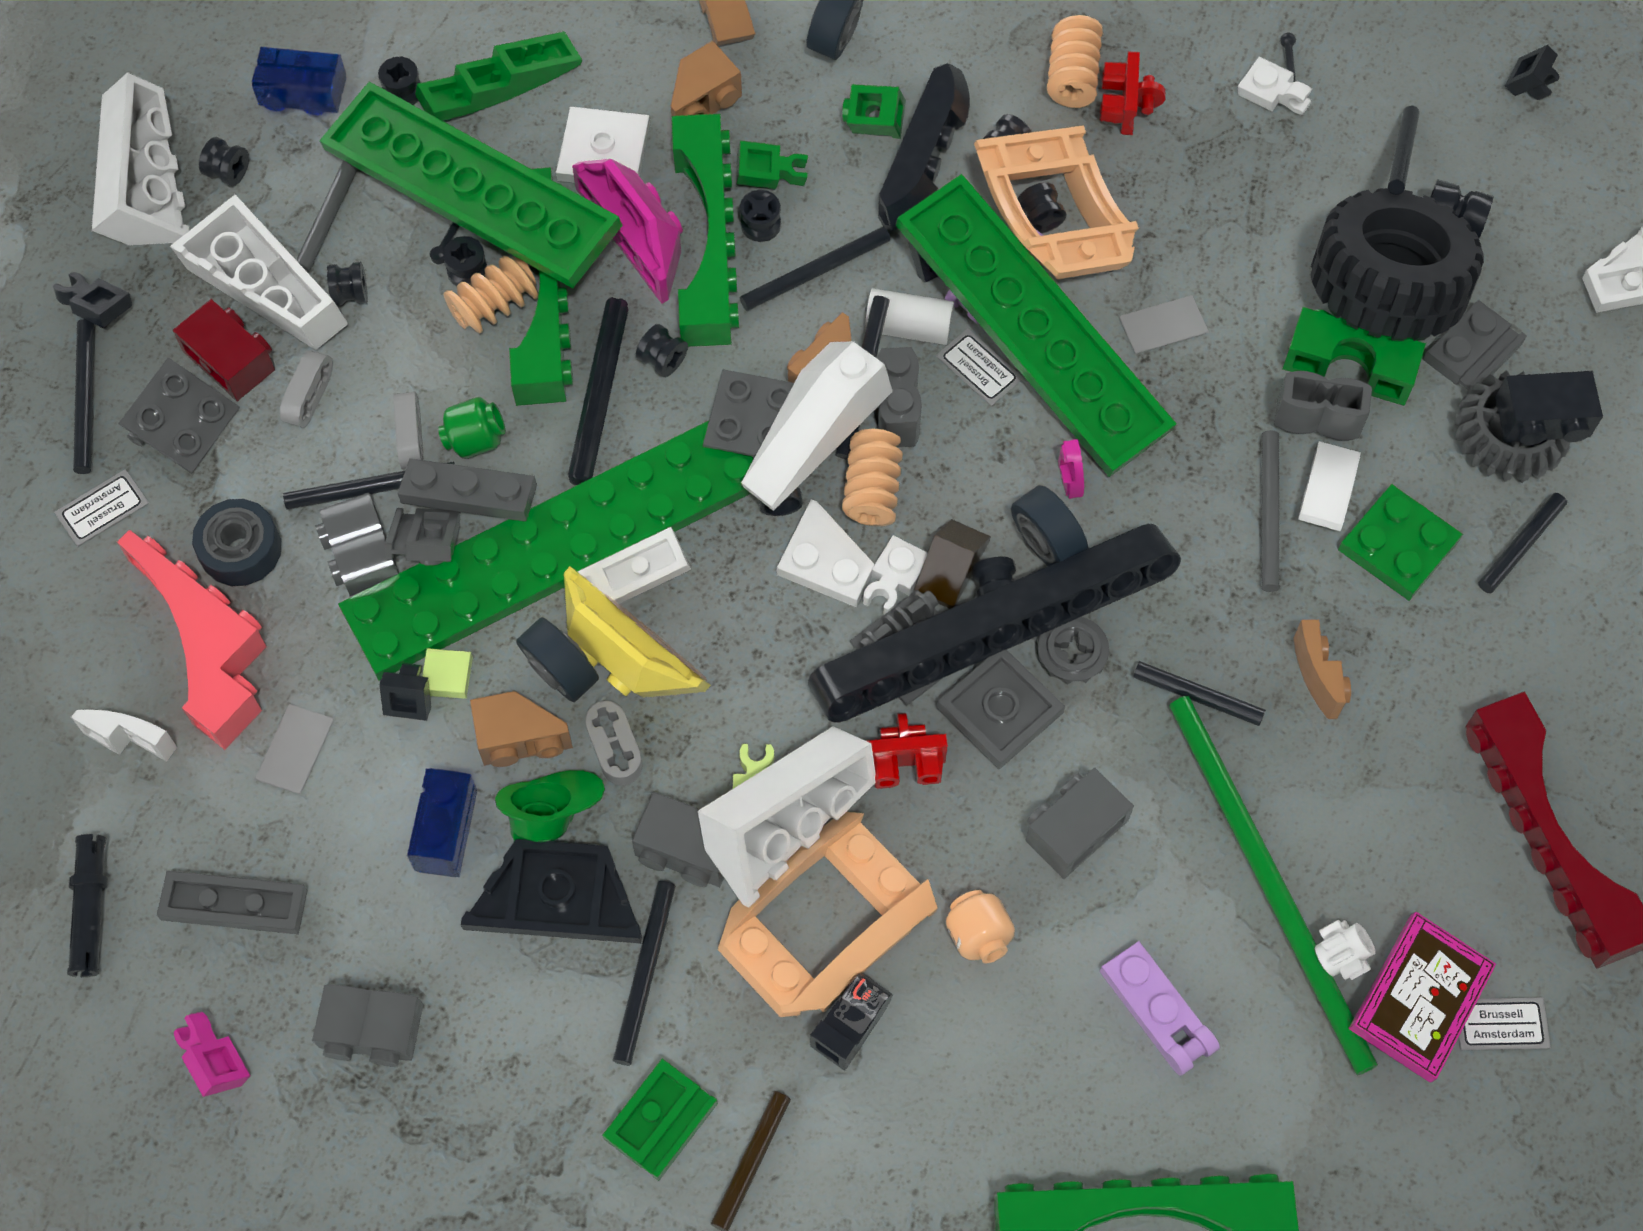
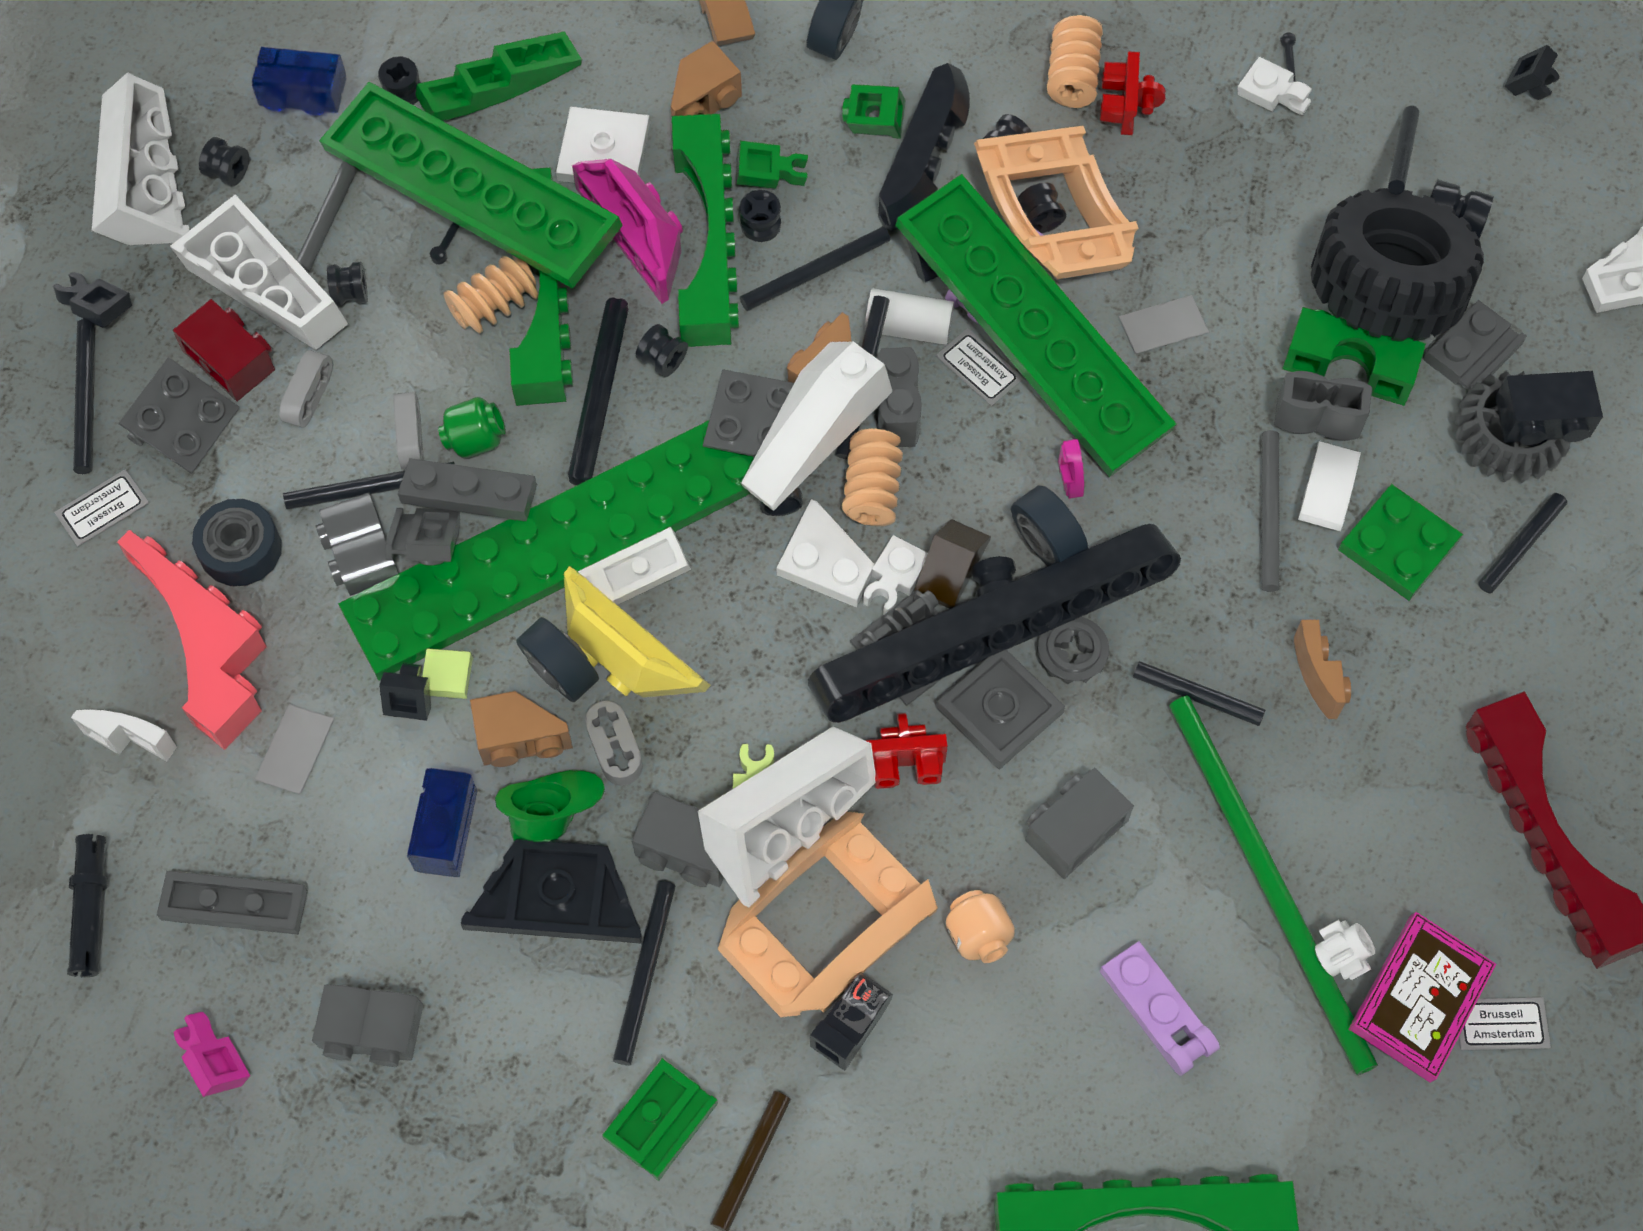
black wheel [443,236,487,286] -> none
medium nougat piece [605,594,708,681] -> none

